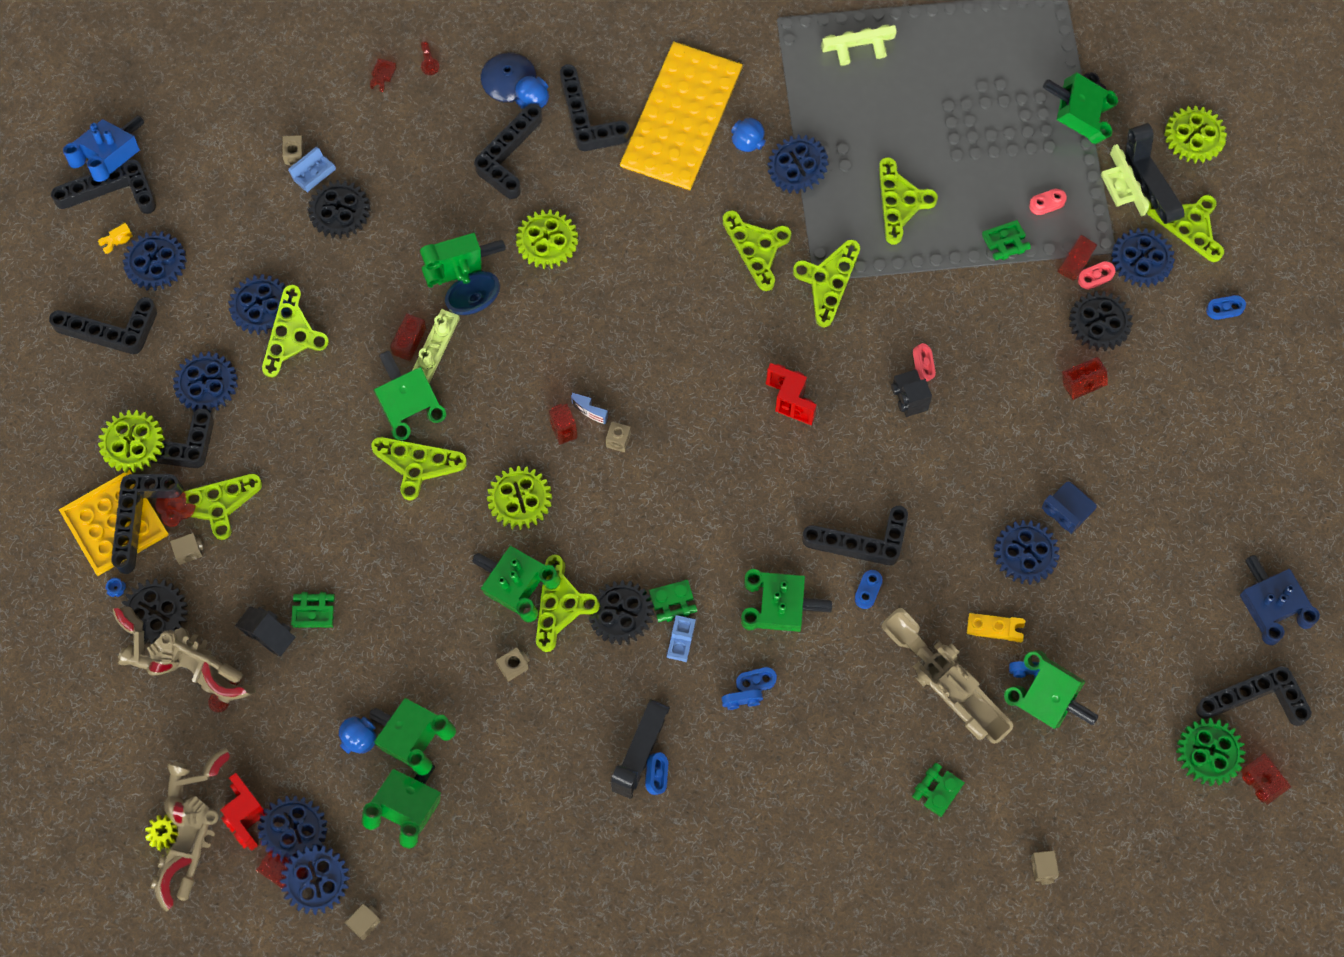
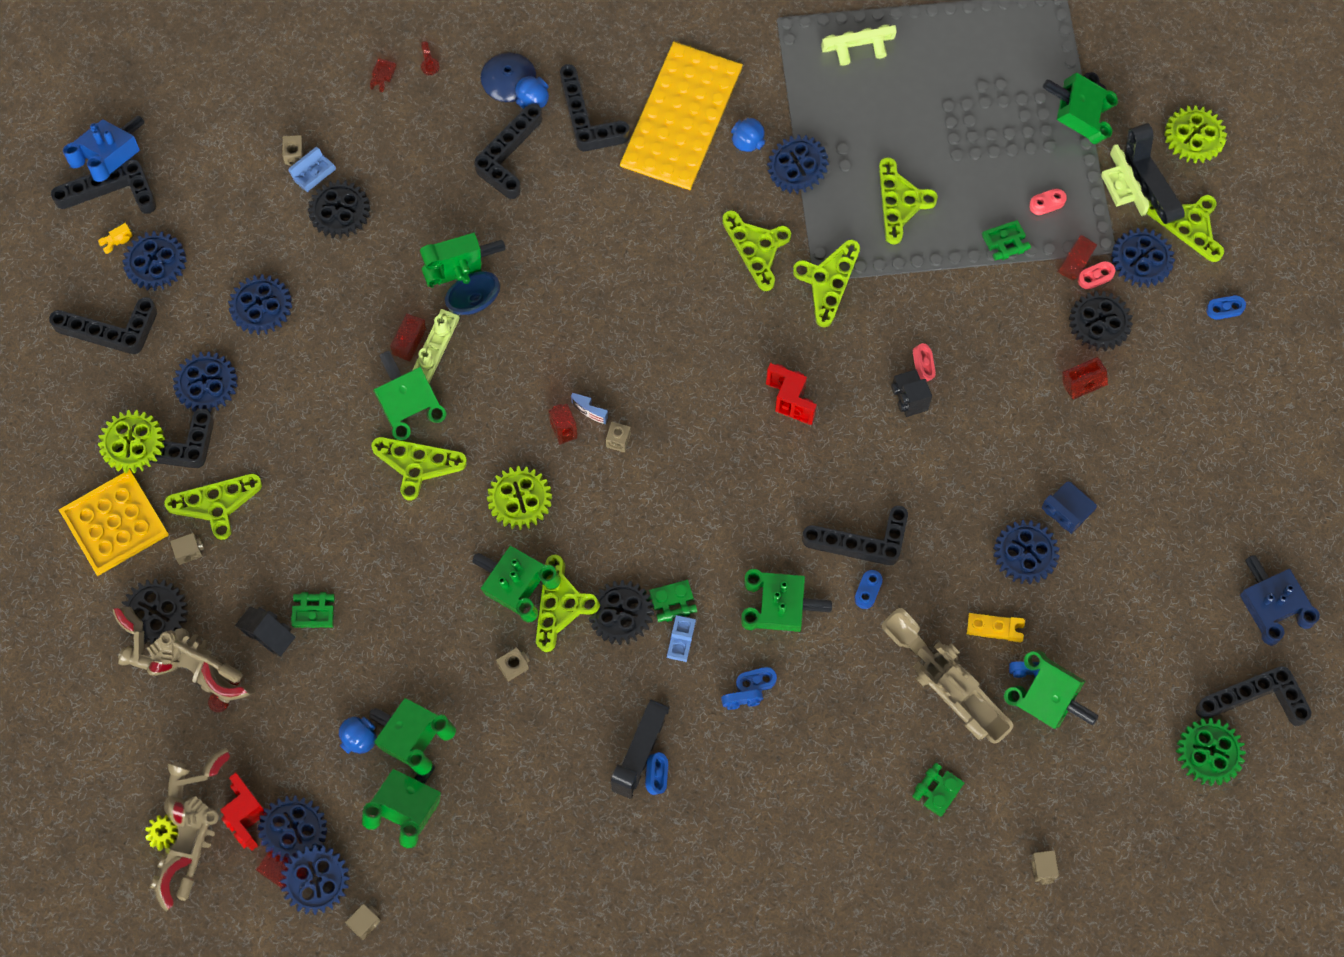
blue plate [105,578,126,597] -> none
black beam [111,474,184,574] -> none
clear red plate [156,491,196,527] -> none
lime beam [262,285,328,377] -> none
lime gear [516,210,578,269] -> none
clear red brick [1241,753,1291,805] -> none

